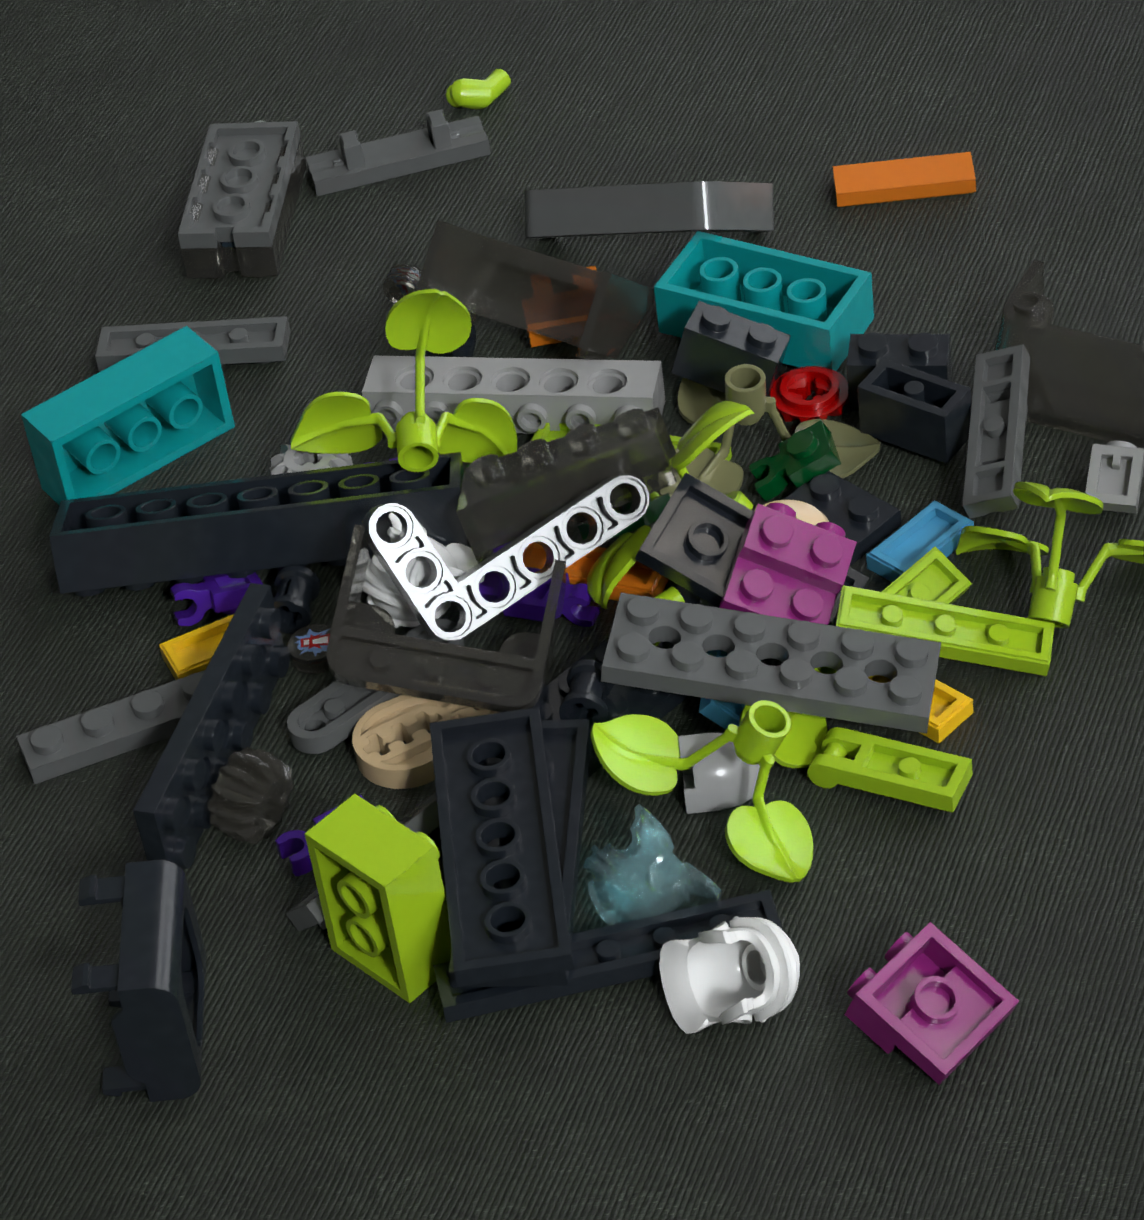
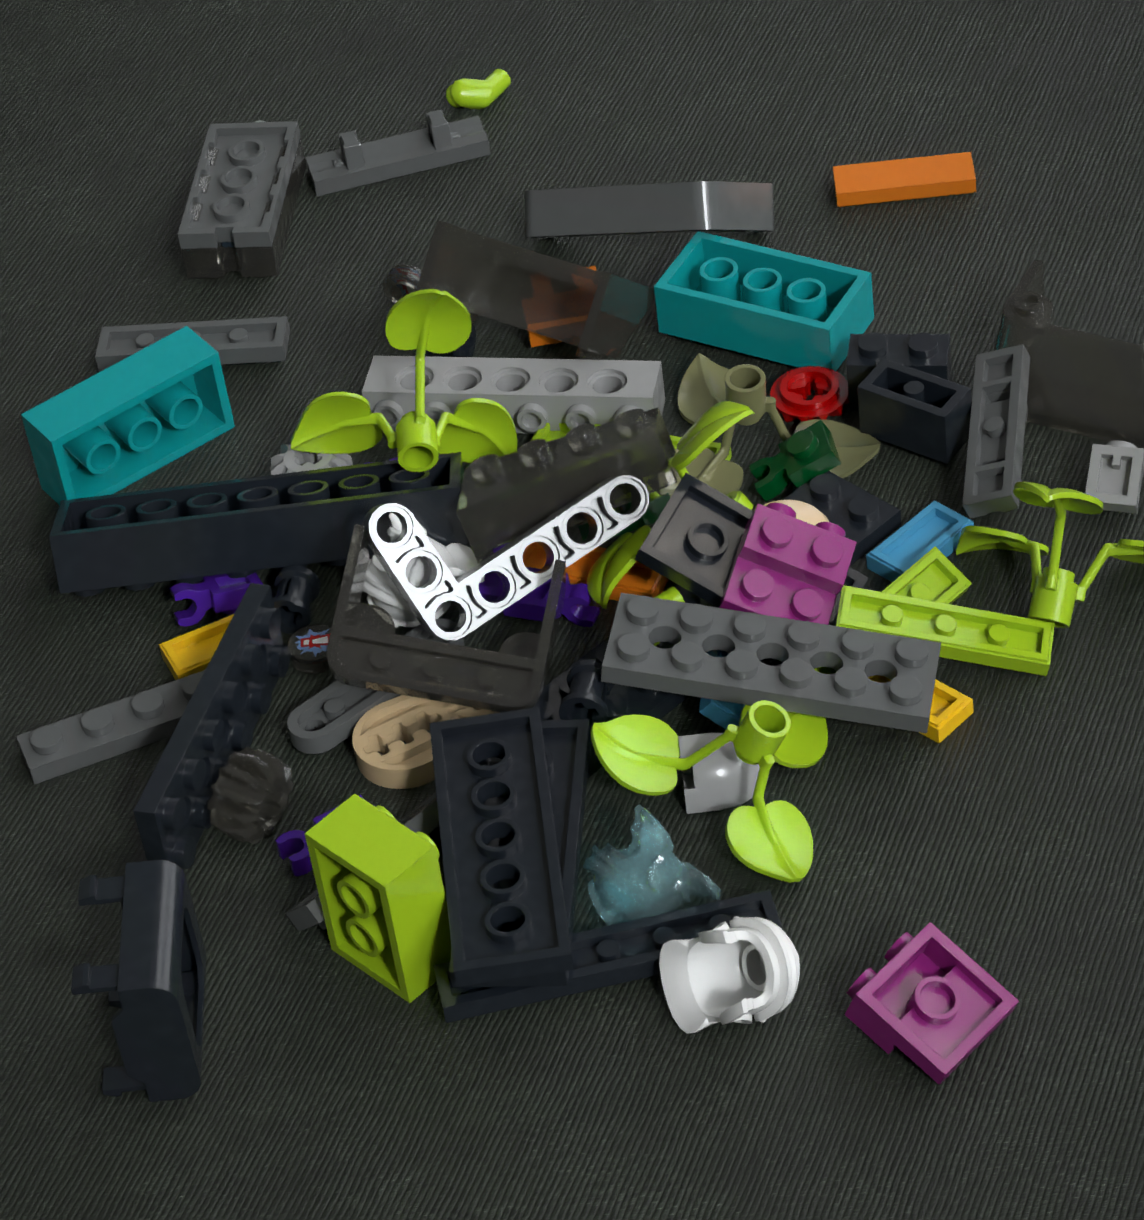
black brick [671,301,791,397] -> none
lime plate [807,727,973,813] -> none

